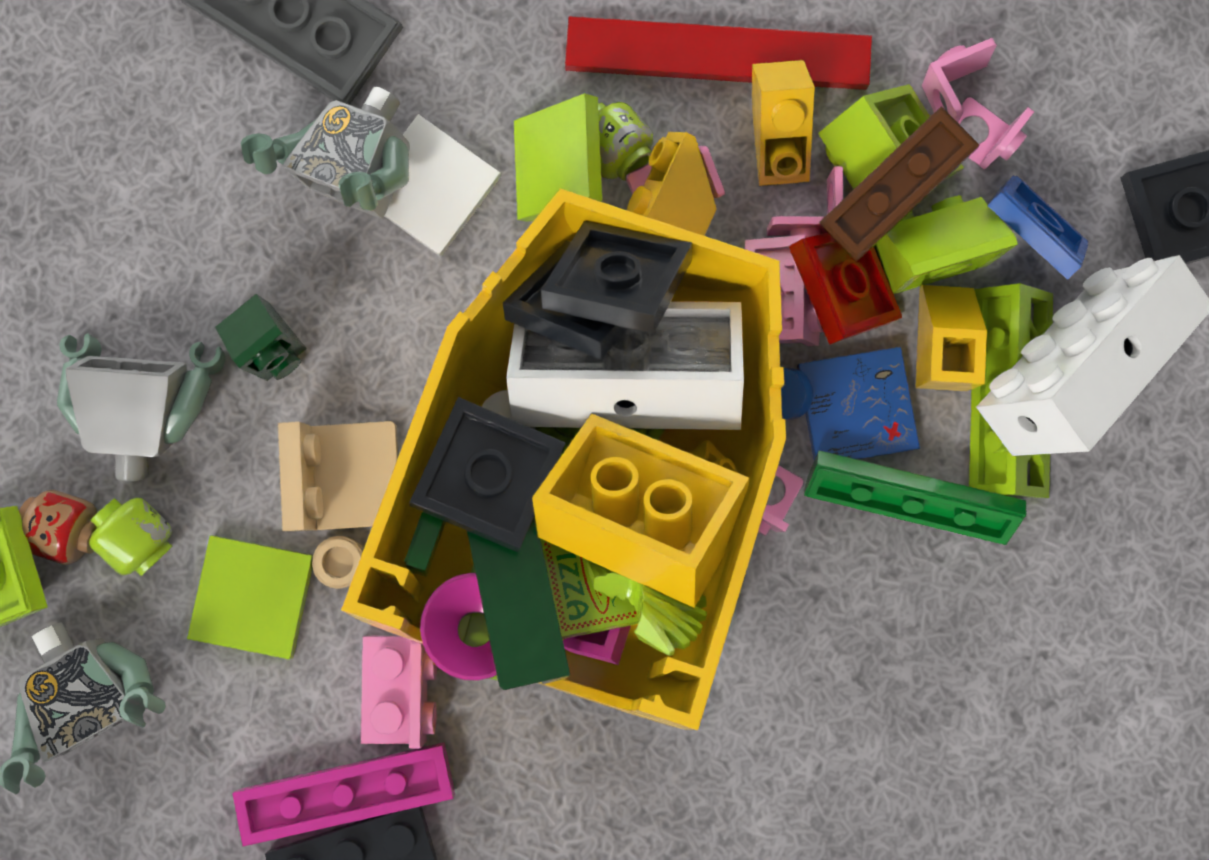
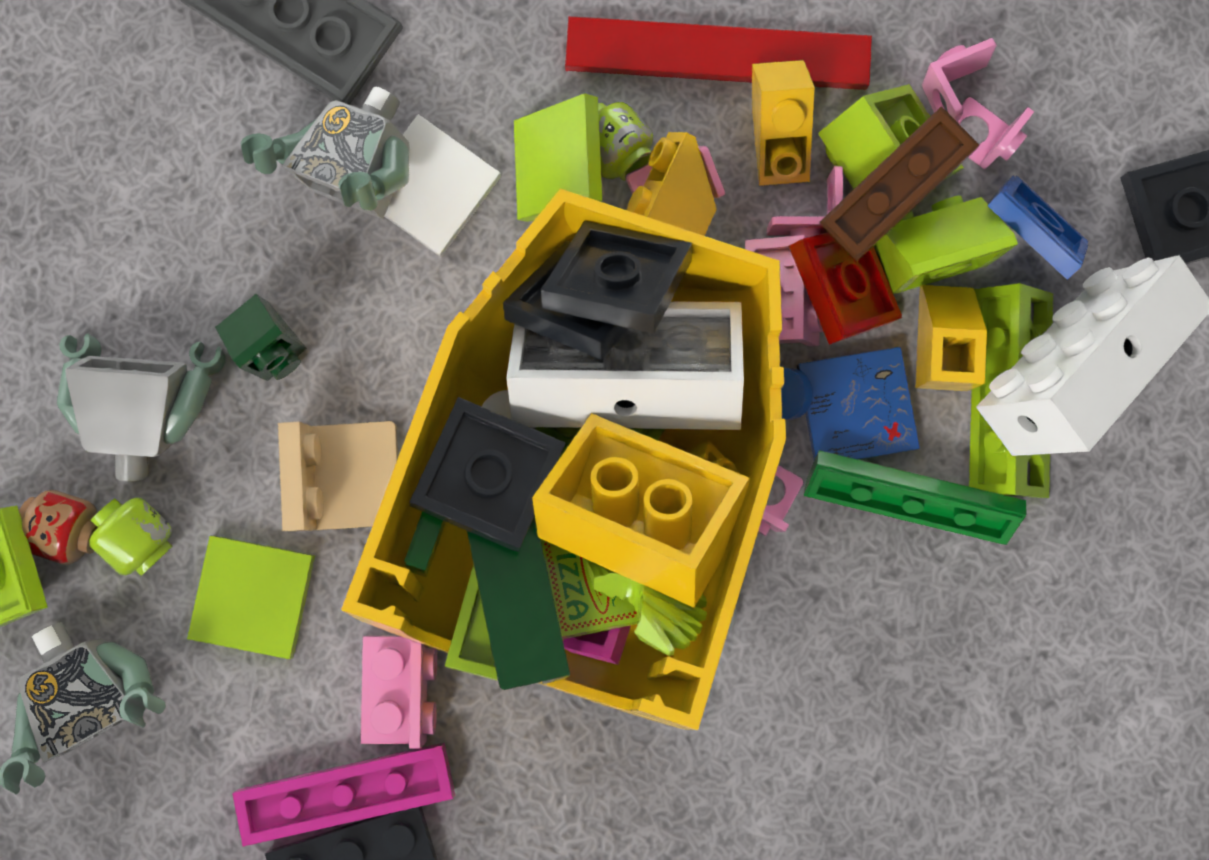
tan tile [312,536,364,589] -> none
dark pink piece [420,573,496,681] -> none

